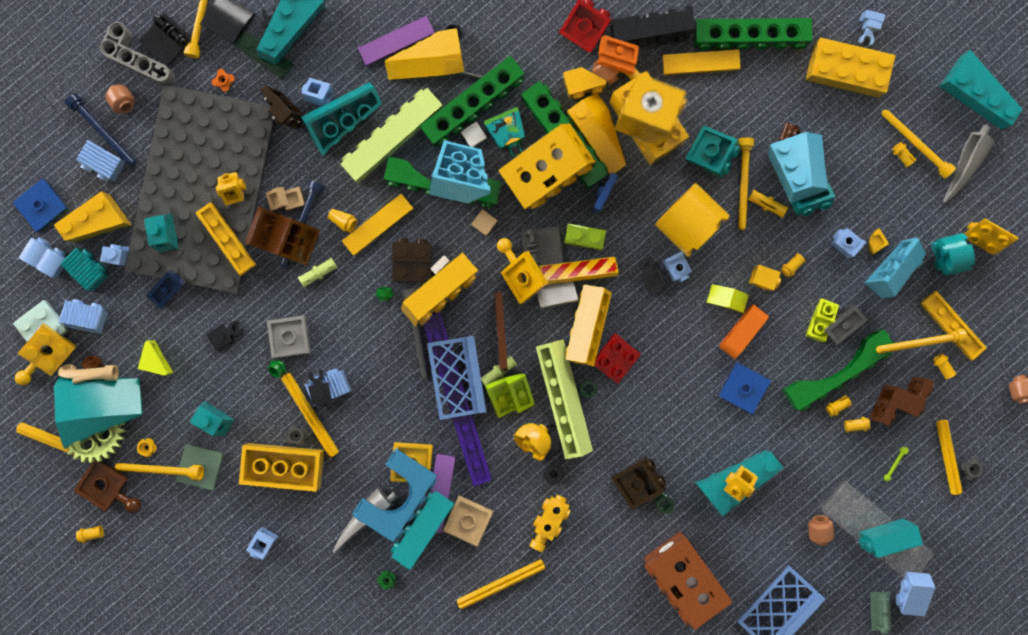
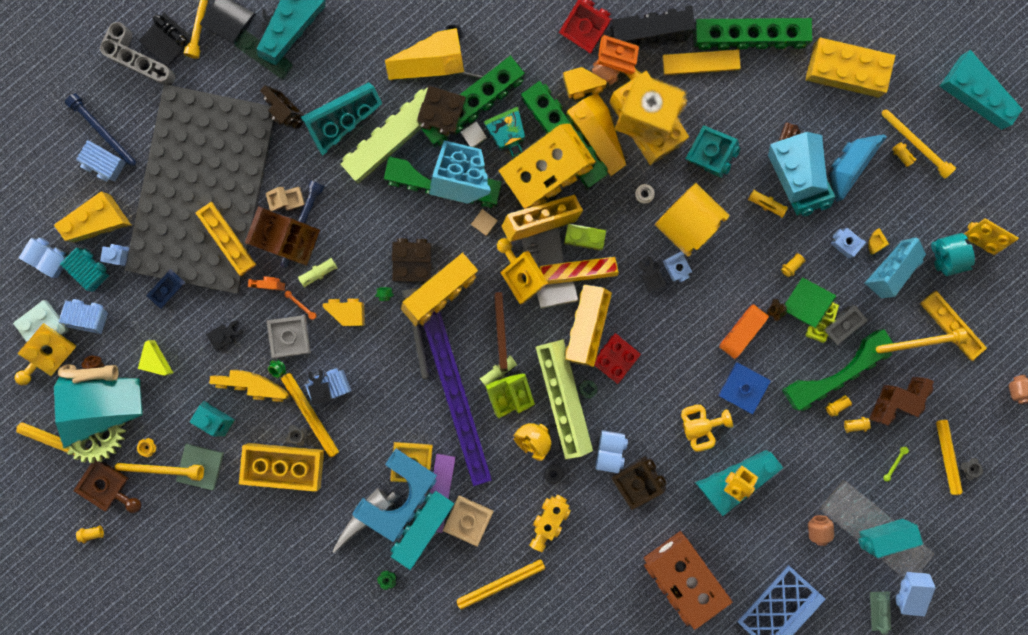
blue plate [13,178,68,232] -> none
nougat head [105,85,135,114] -> none
teal torso [144,213,179,253] -> none
orange plate [212,69,235,92] -> none
yellow brick [216,172,246,206] -> none
light blue brick [246,527,279,560] -> none
light blue brick [302,78,334,106] -> none
yellow cone [328,209,358,233] -> none
yellow tile [342,193,413,256] -> none
medium lavender tile [358,16,435,67] -> none
medium blue fence [427,336,486,420] -> none
white tile [431,256,450,274] -> none
blue plate [591,173,618,214] -> none
clear green bush [655,494,675,514] -> none
neon yellow slope [706,284,749,313] -> none
yellow piece [738,138,754,230] -> none
yellow brick [748,265,781,291] -> none
light blue piece [859,10,885,46] -> none
yellow pin [933,354,956,379] -> none
light grey piece [943,125,995,203] -> none
none -> yellow slope [209,370,290,402]
none -> orange plate [248,277,285,291]
none -> orange hinge [284,291,317,320]
none -> yellow slope [323,299,365,326]
none -> dark brown plate [417,86,466,136]
none -> yellow brick [502,195,583,242]
none -> light blue brick [595,430,628,473]
none -> white plate [635,184,655,204]
none -> yellow piece [681,404,733,452]
none -> dark brown plate [767,299,787,321]
none -> green tile [785,277,837,329]
none -> dark azure wedge [830,134,887,202]

